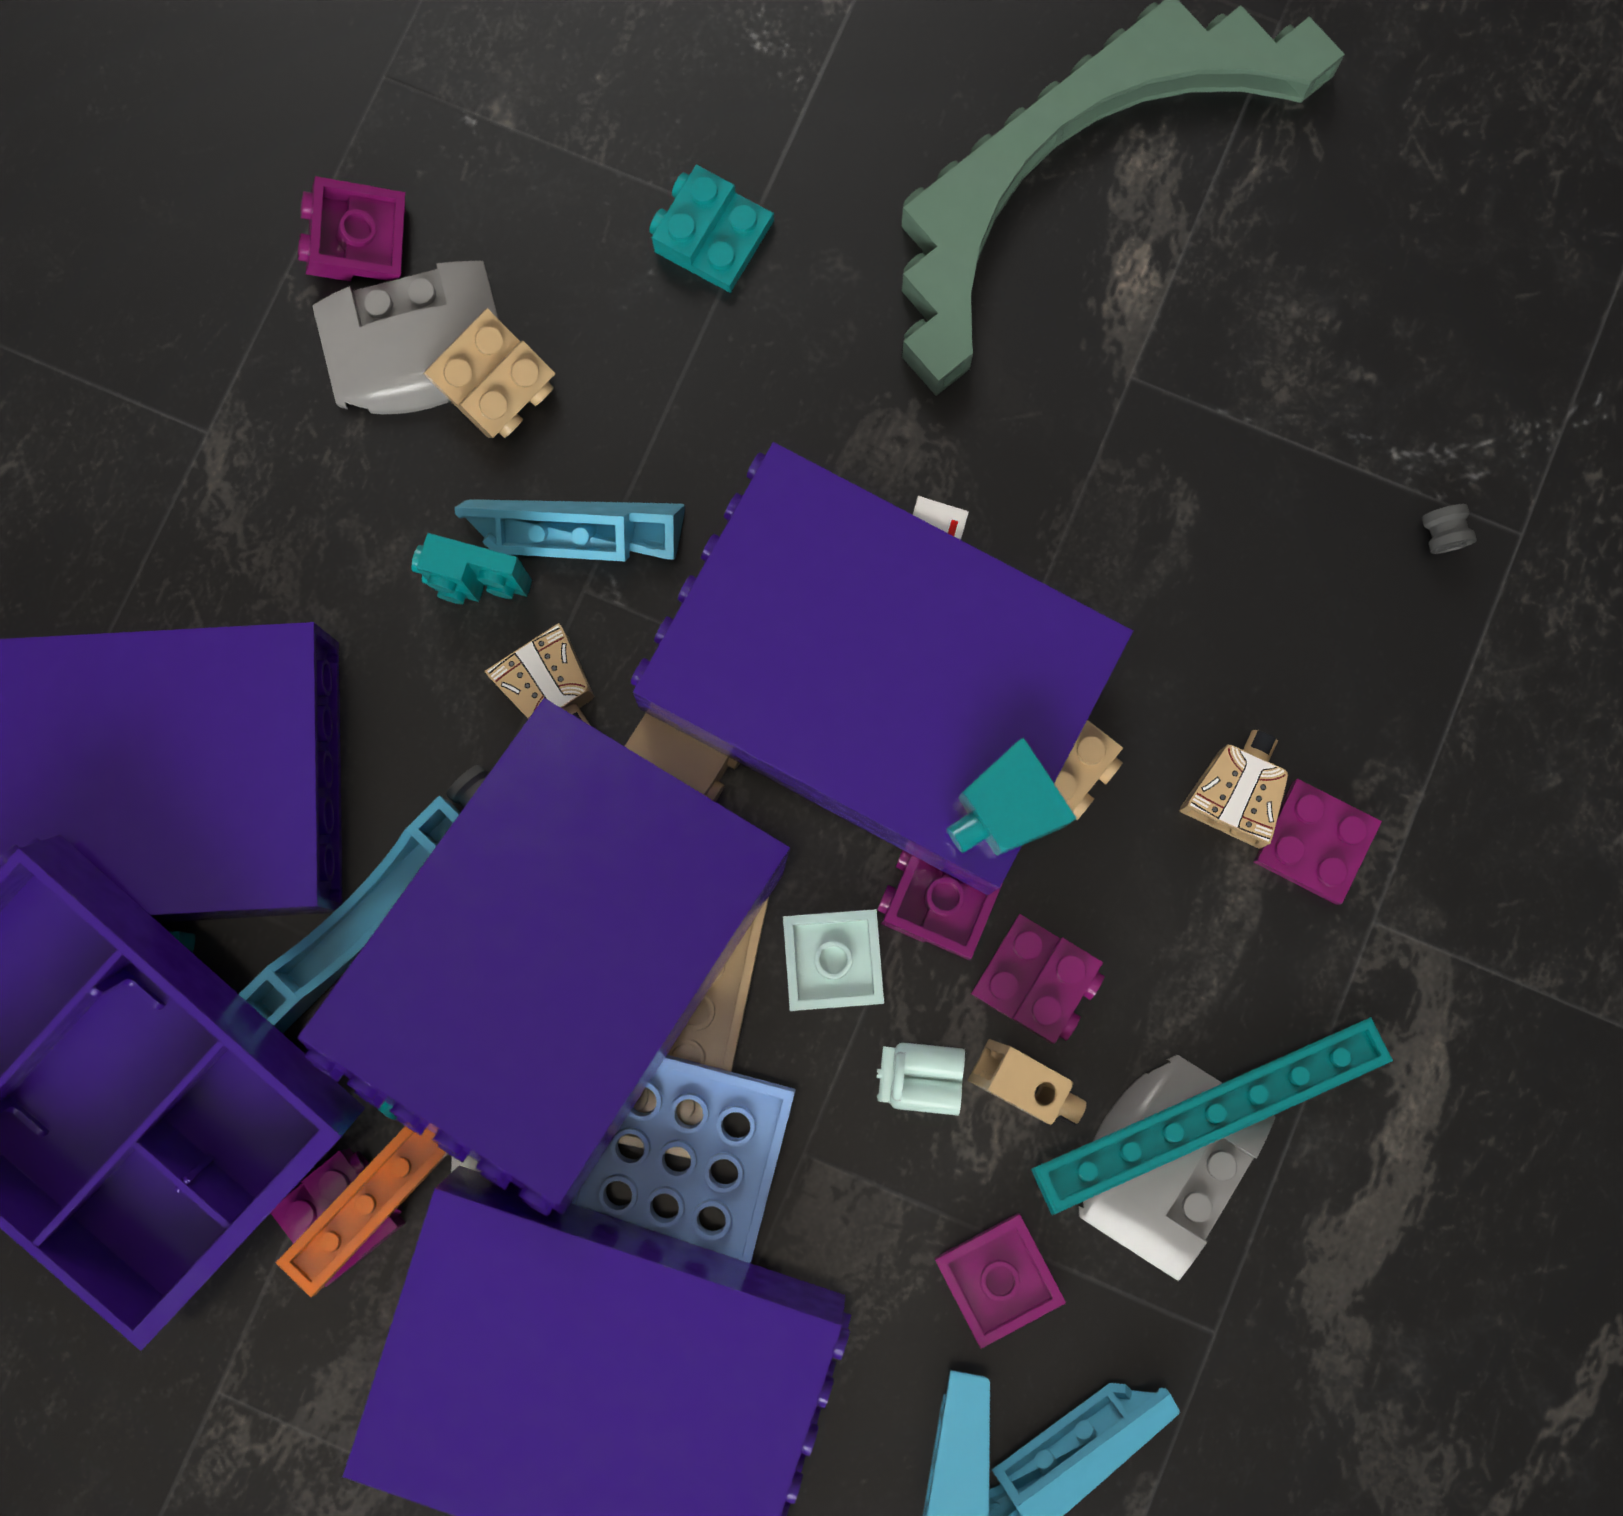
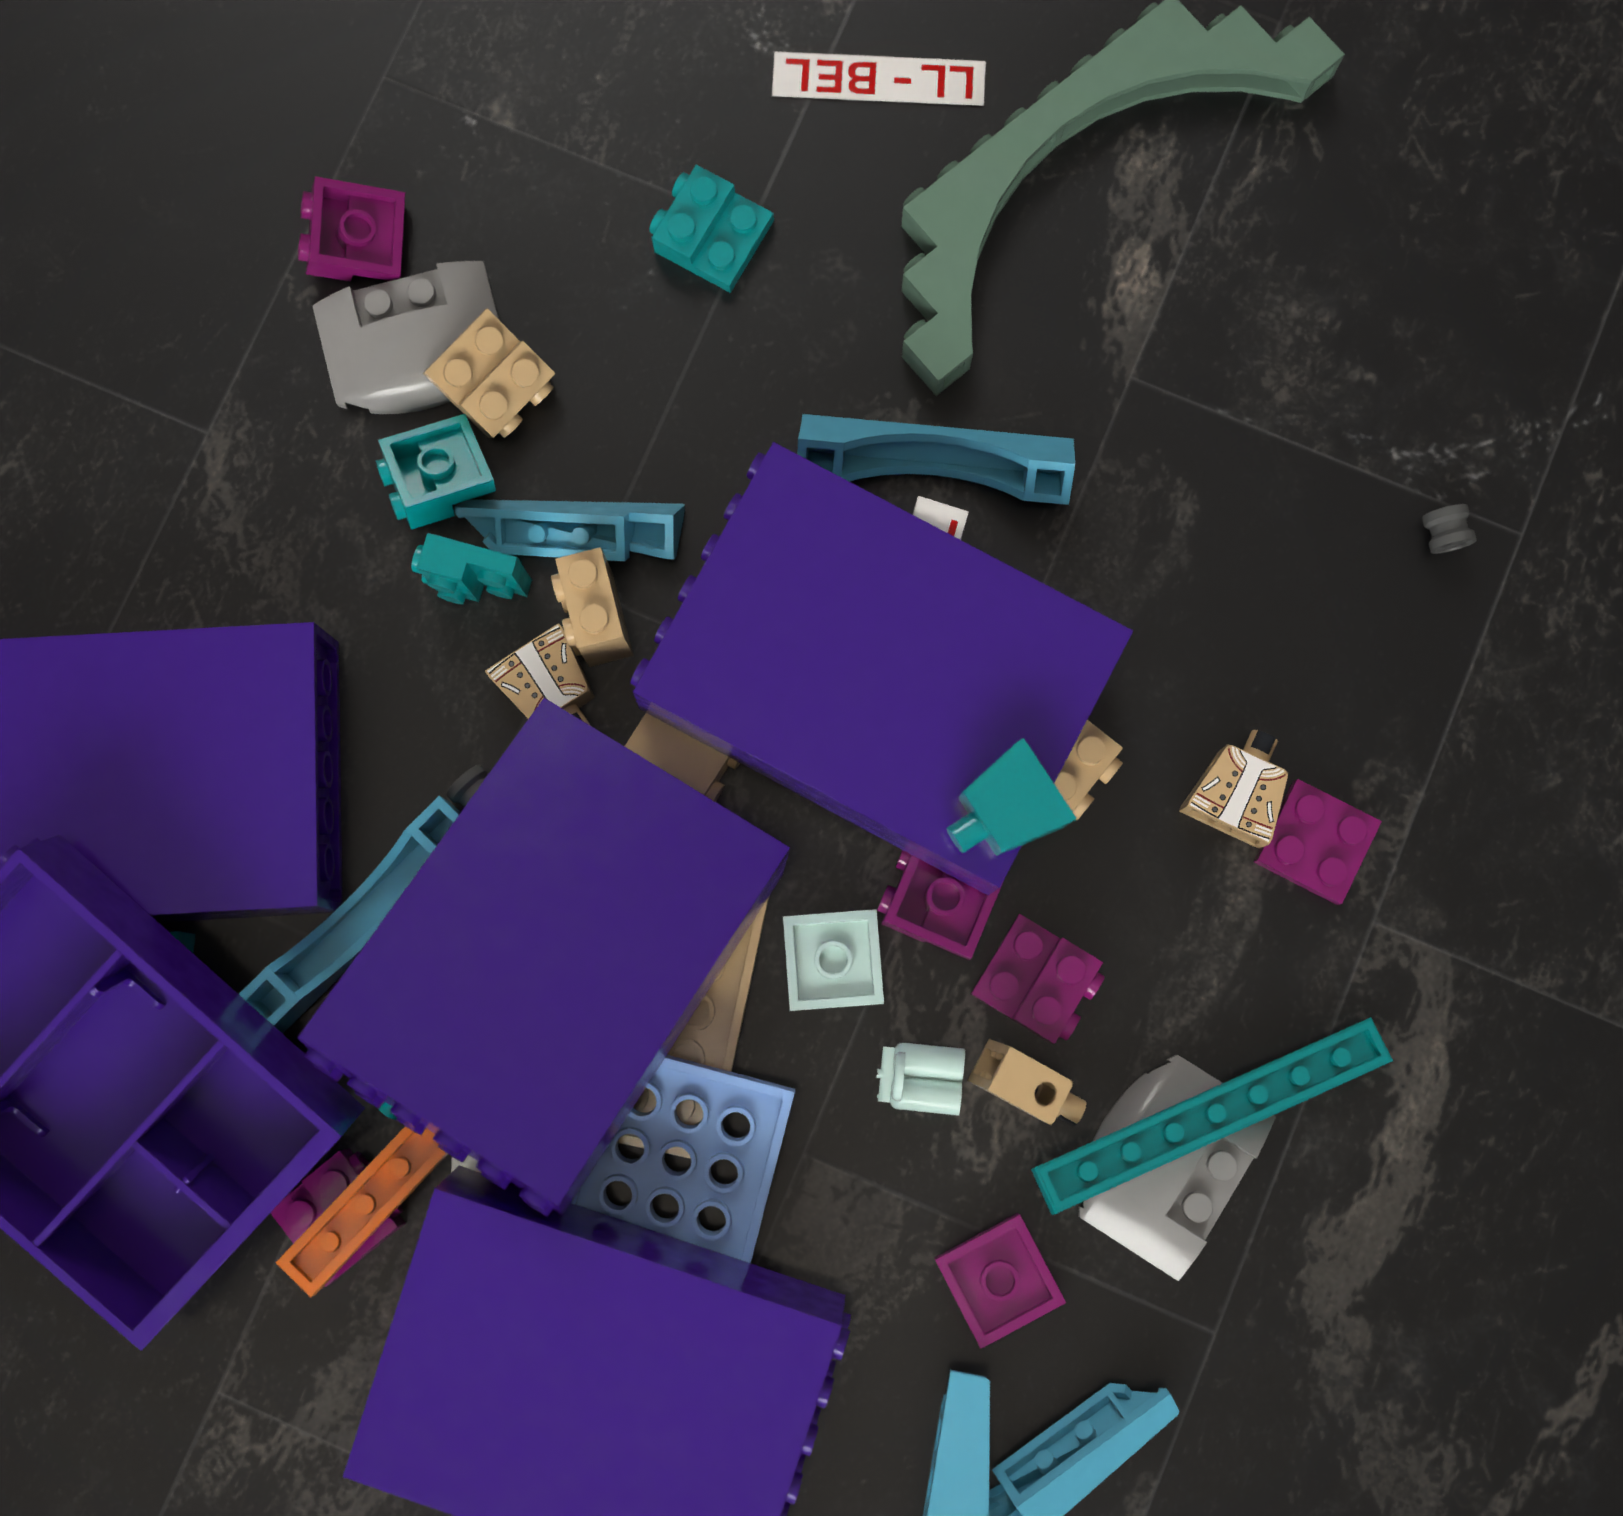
none -> teal plate [375,414,496,530]
none -> tan brick [551,547,633,667]
none -> white sticker [772,52,986,106]
none -> medium azure arch [797,414,1075,505]

